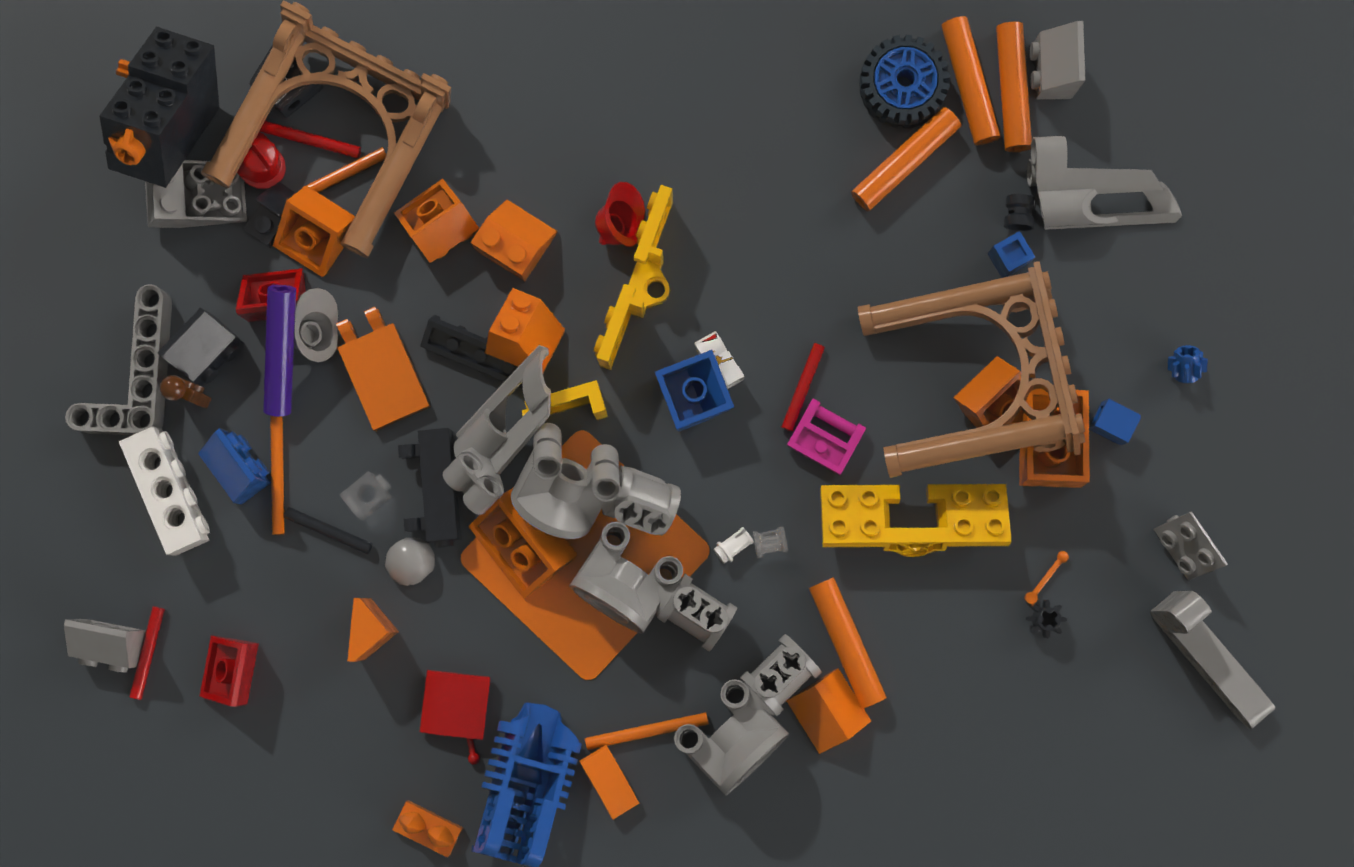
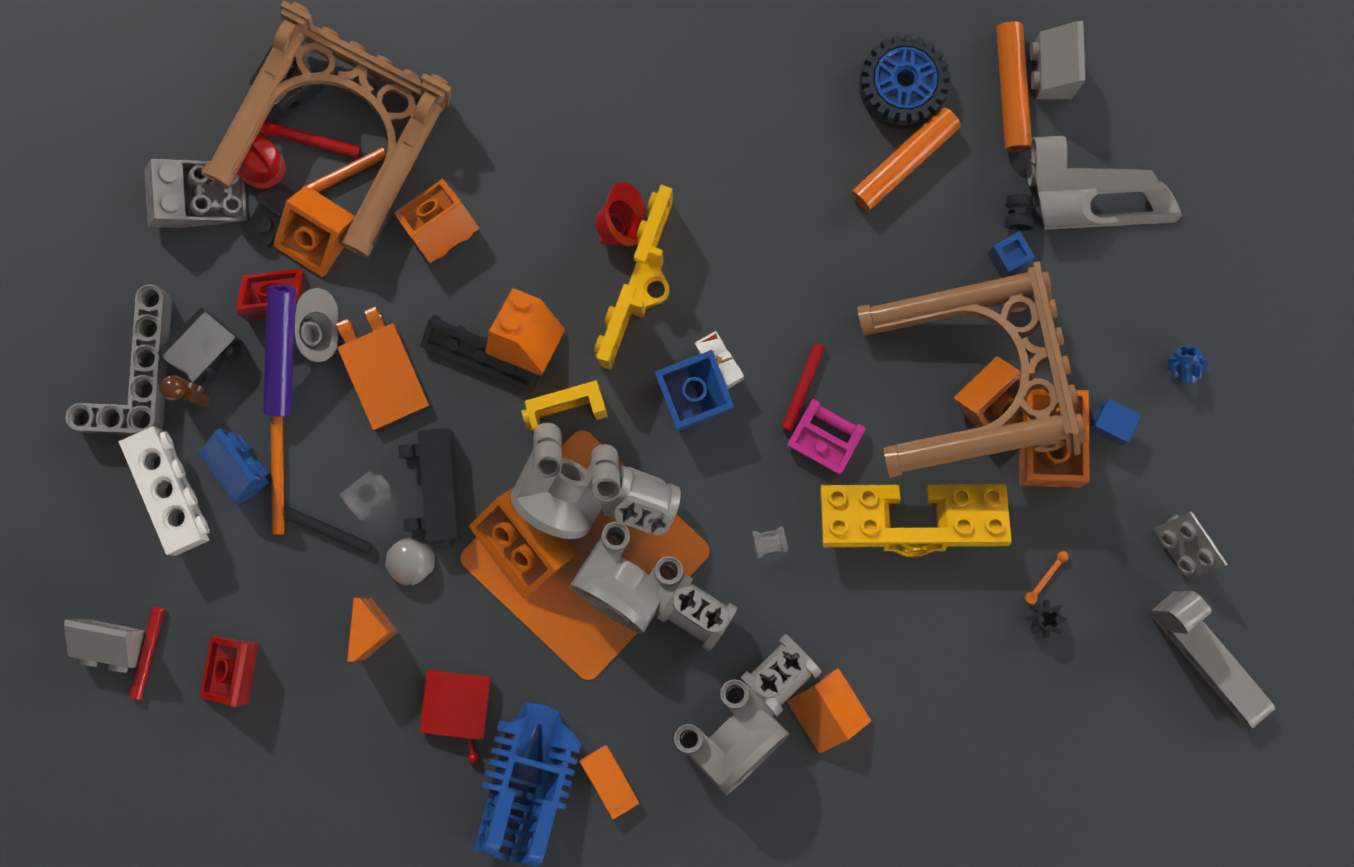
black piece [99,26,220,188] -> none
orange tile [392,800,463,858] -> none
light grey panel [443,345,551,515] -> none
orange slope [470,200,558,282] -> none
orange bar [585,712,709,750] -> none
white pin [713,527,754,564] -> none
orange piece [809,577,887,709] -> none
orange piece [941,16,1001,145] -> none

